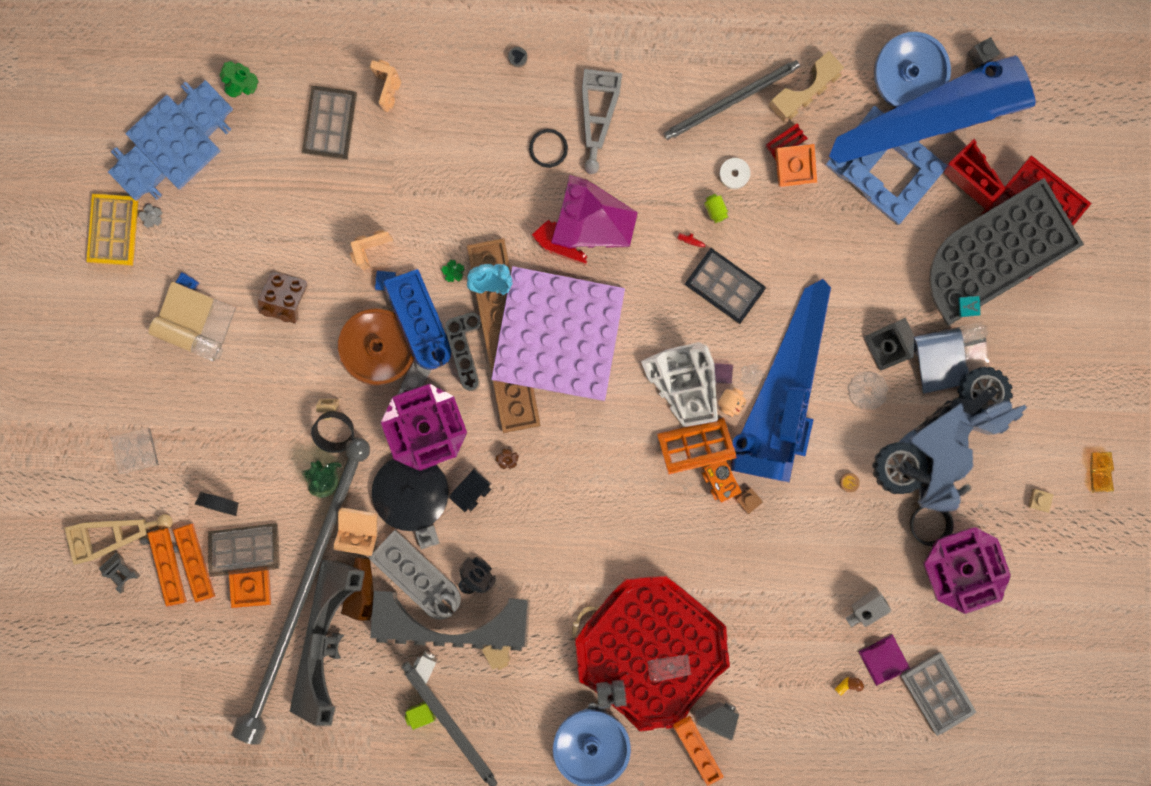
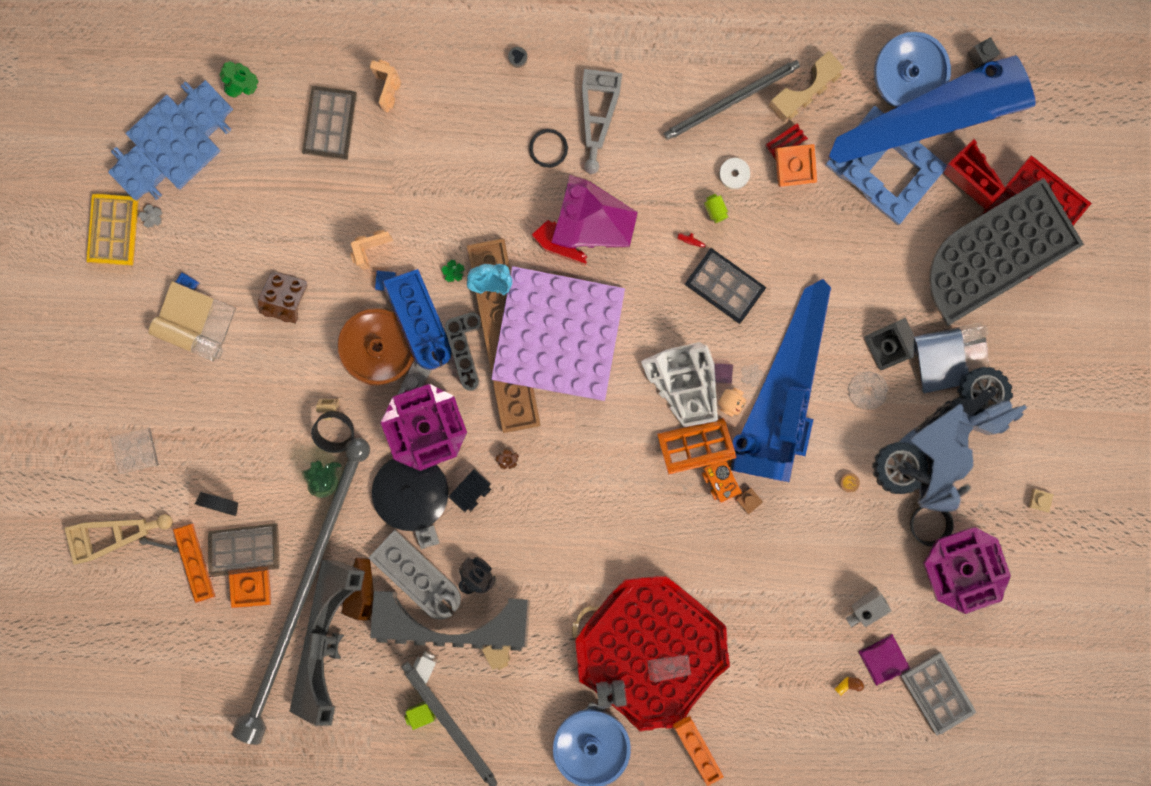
dark grey piece [99,552,140,594] -> none
orange tile [147,528,187,607] -> none
light nougat bracket [334,508,377,556] -> none
dark grey slope [693,702,739,741] -> none
teal tile [958,296,981,317] -> none
clear yellow slope [1090,452,1114,493] -> none

